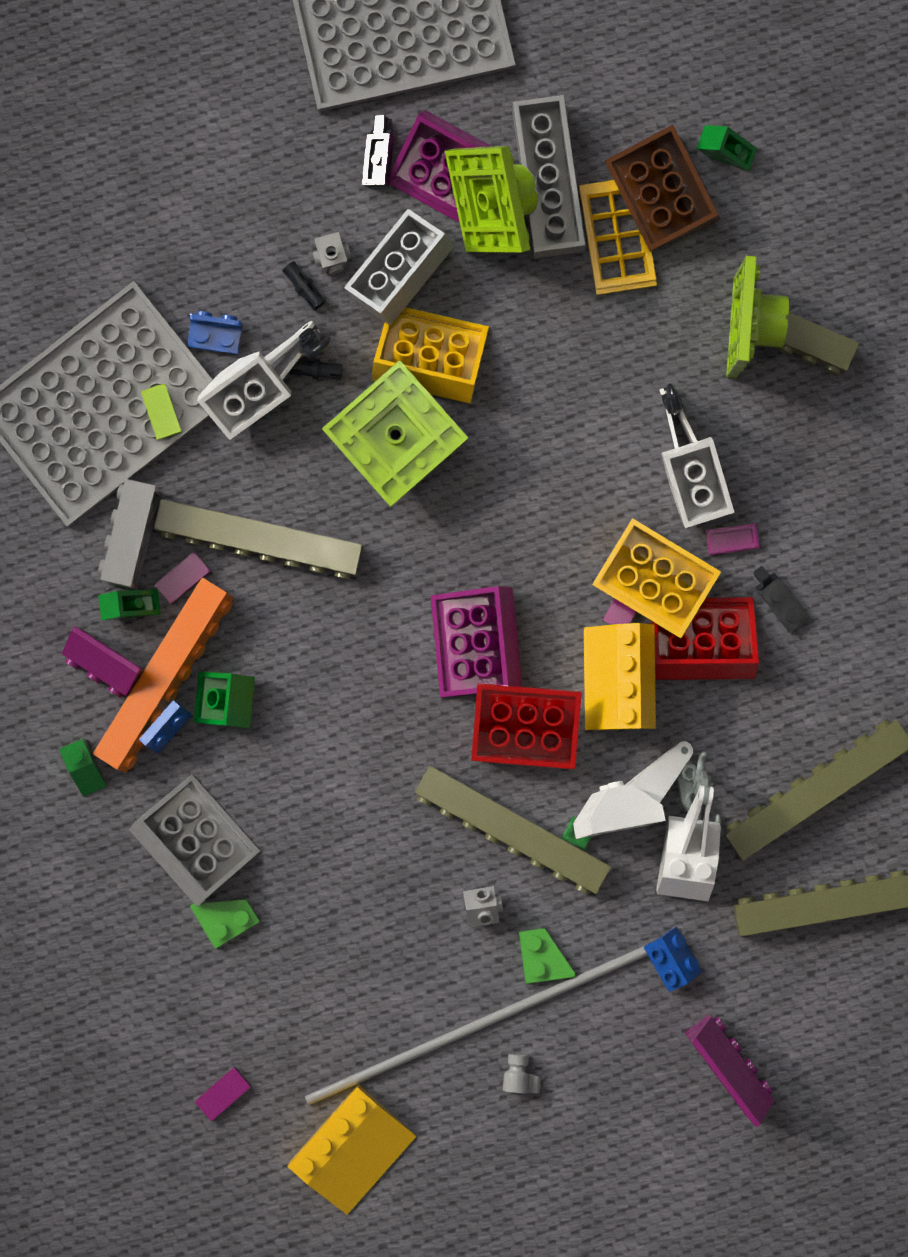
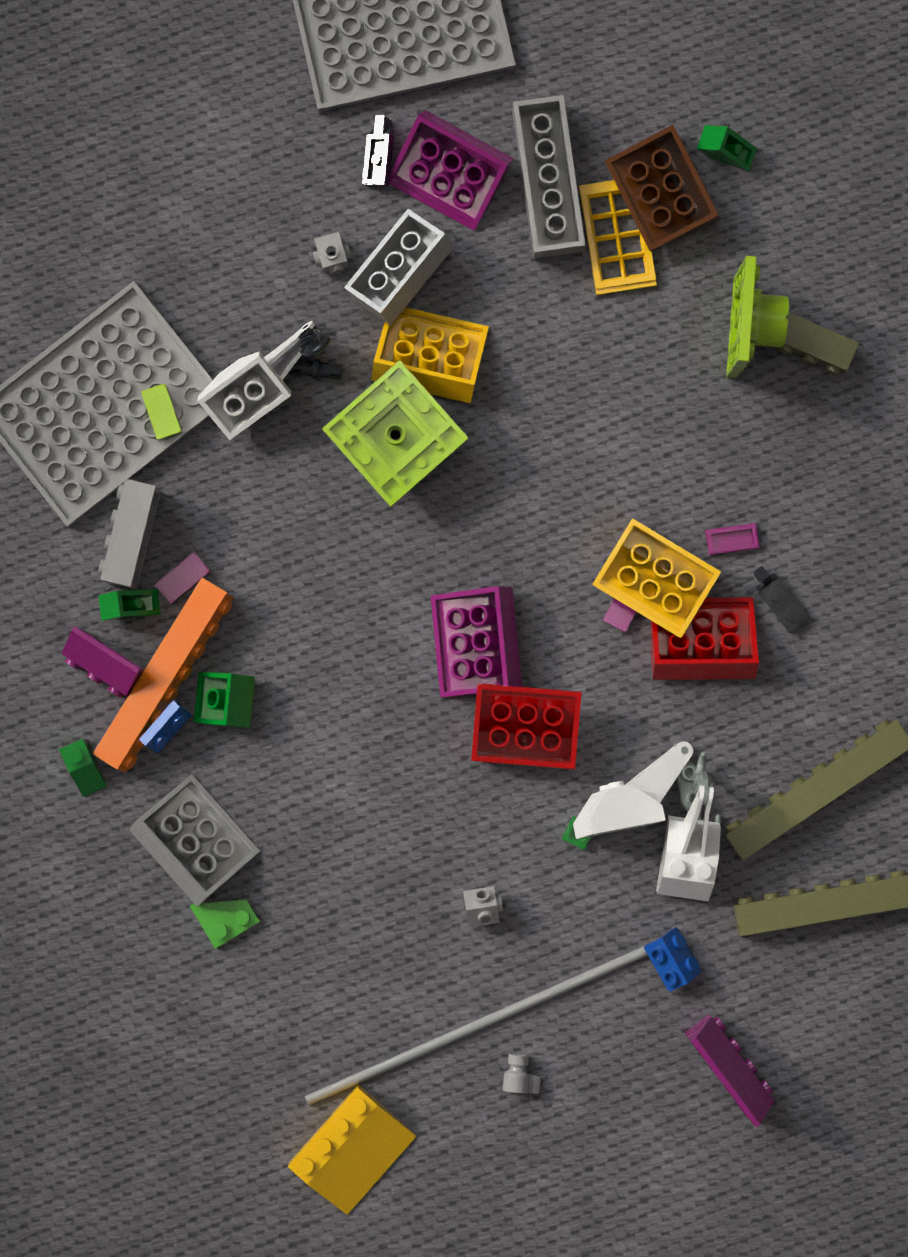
brick [154,499,363,580] -> none
blue bracket [187,311,243,355] -> none
magenta tile [194,1066,251,1121] -> none
black pin [282,261,326,311] -> none
olive brick [414,765,611,895] -> none
lime piece [445,146,538,252] -> none
bright green wing [519,928,575,984] -> none
yellow slope [584,623,656,730] -> none
white slope [659,383,735,528] -> none

